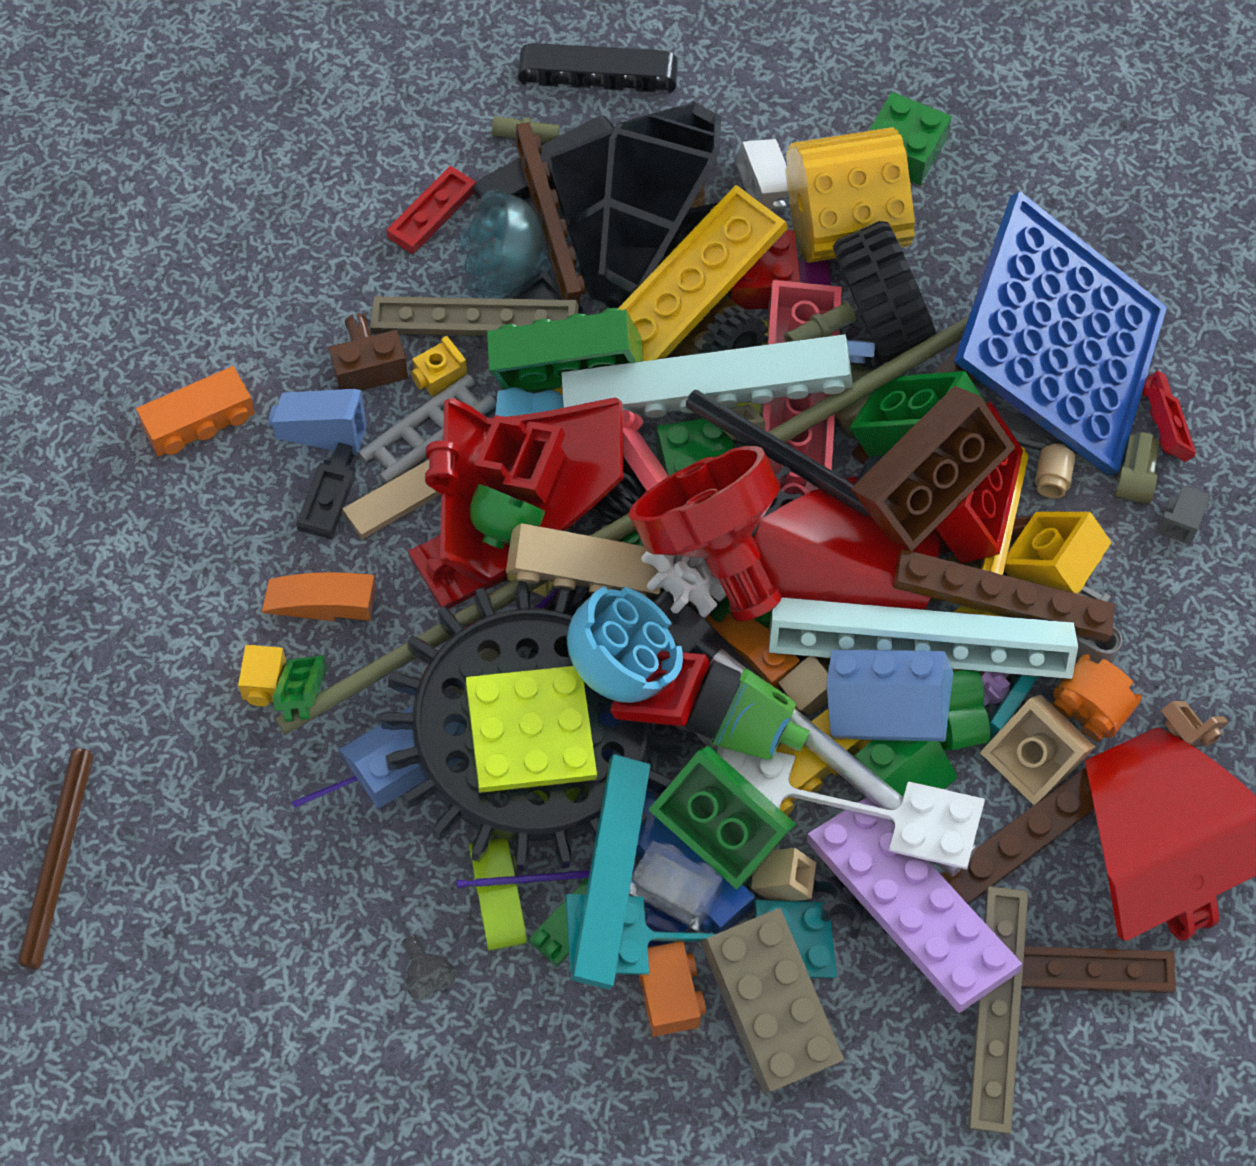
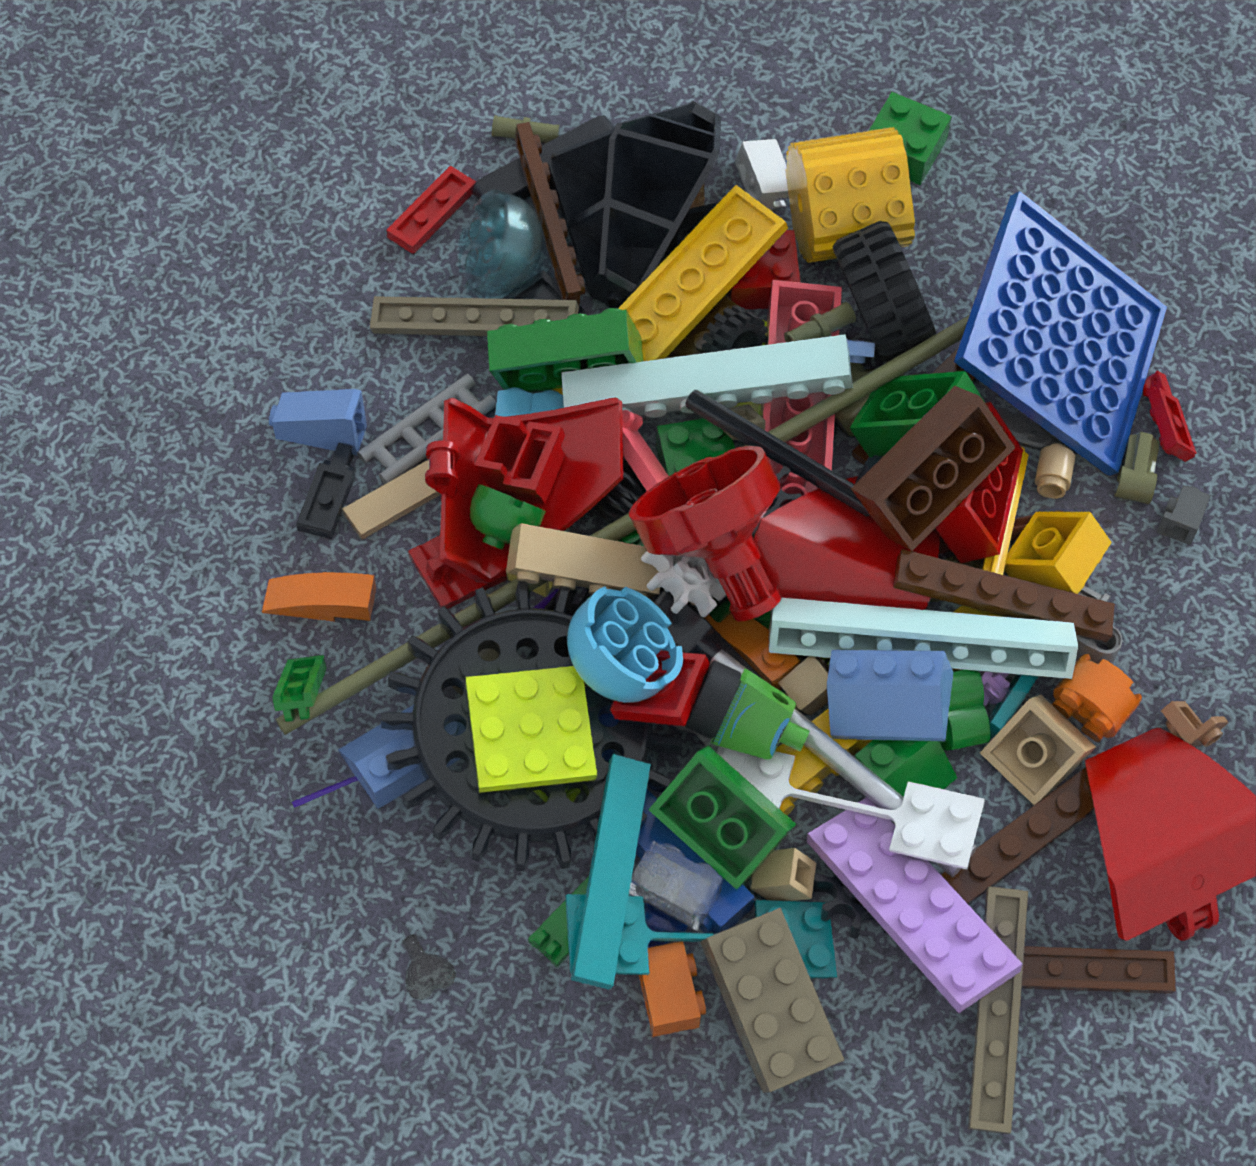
reddish brown axle [18,748,93,969] -> none
orange brick [136,366,255,457] -> none
yellow brick [238,645,286,706] -> none
reddish brown brick [329,313,408,390] -> none
yellow brick [410,336,467,397] -> none
dark purple piece [456,866,641,888] -> none
lime beam [468,837,527,951] -> none
black beam [518,43,678,93] -> none
magenta tile [798,260,831,286] -> none

